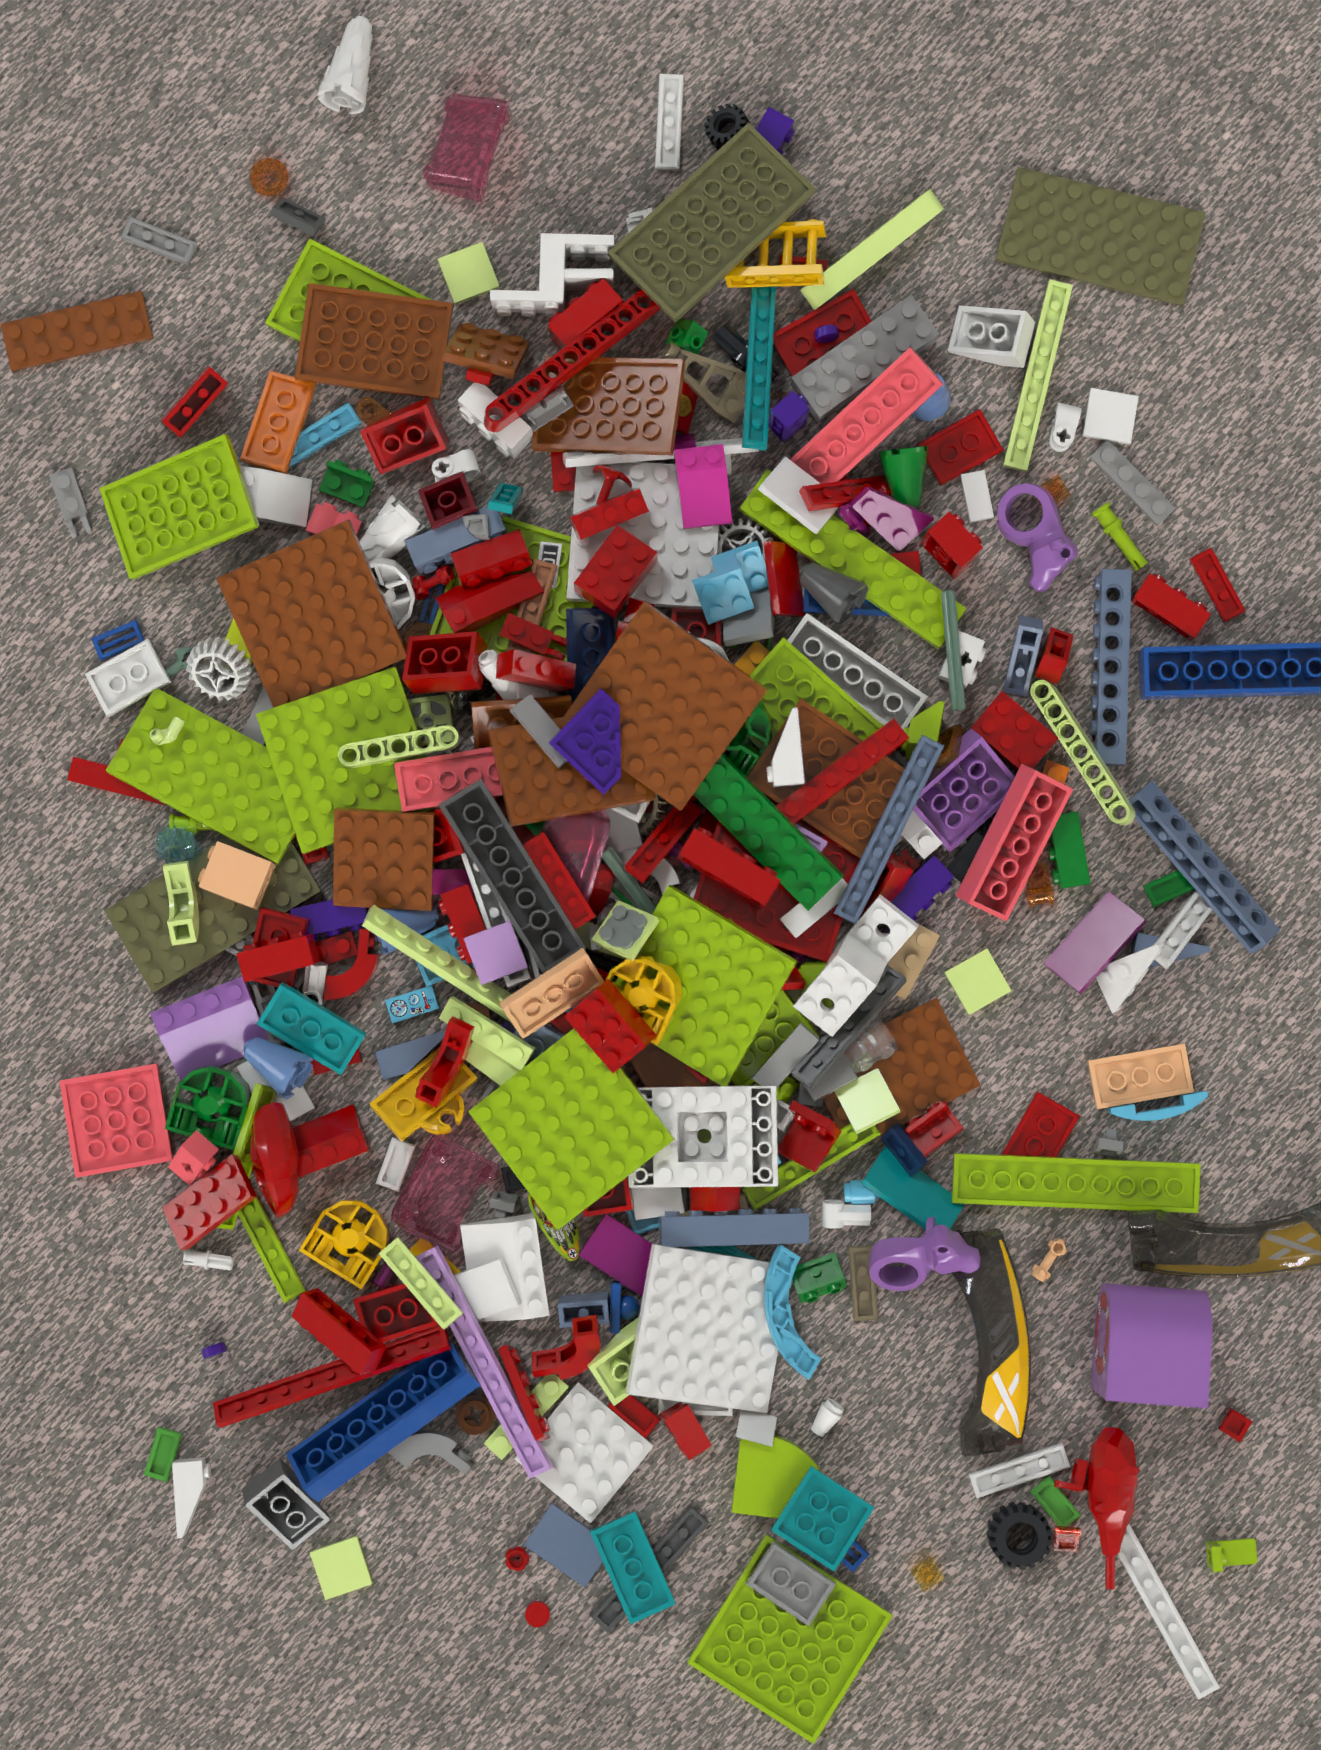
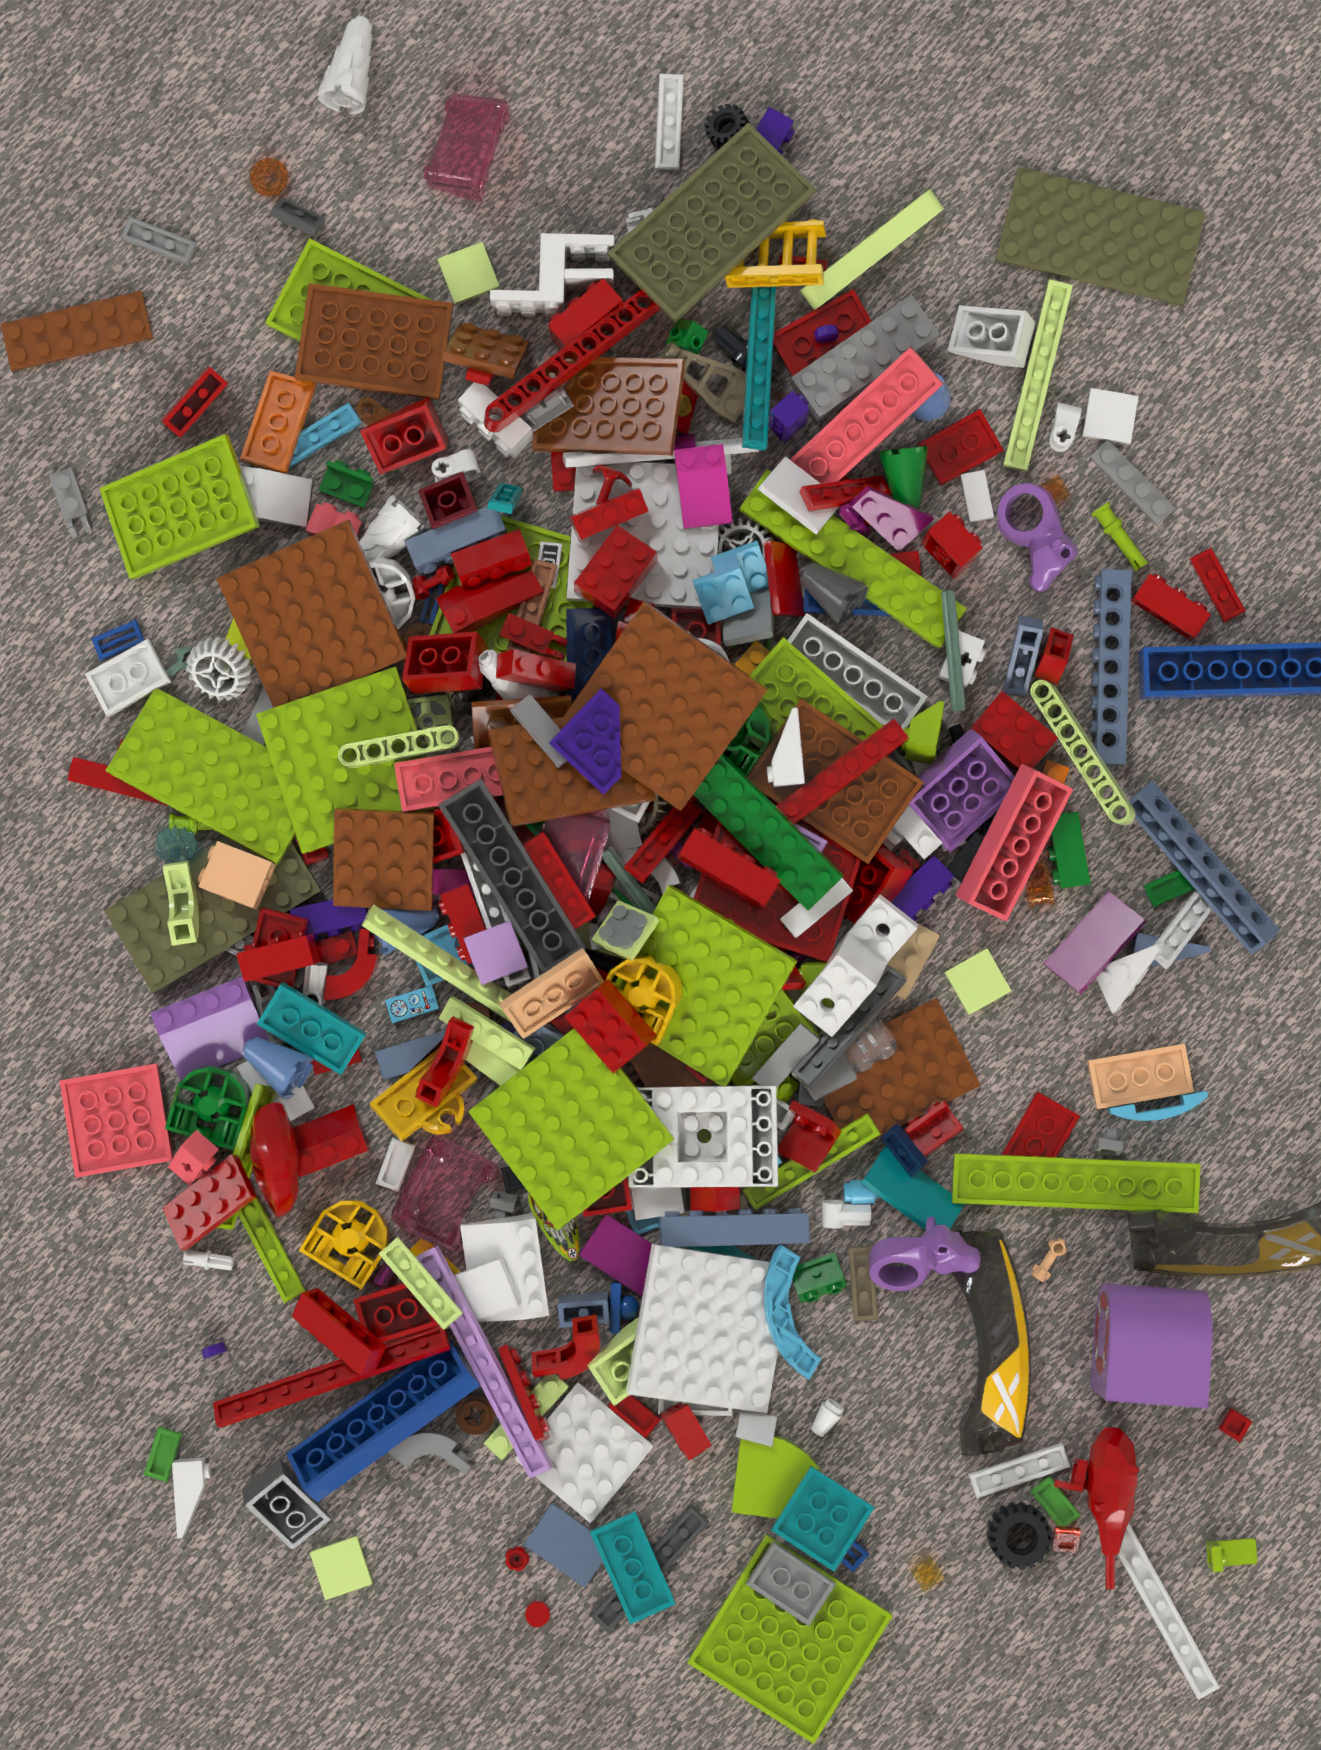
yellowish green arm [149,717,185,745] -> none
light grey tile [463,514,490,540] -> none
sand blue tile [834,735,944,924] -> none
yellowish green tile [834,1068,900,1134] -> none
clear orange tile [935,724,964,768] -> none

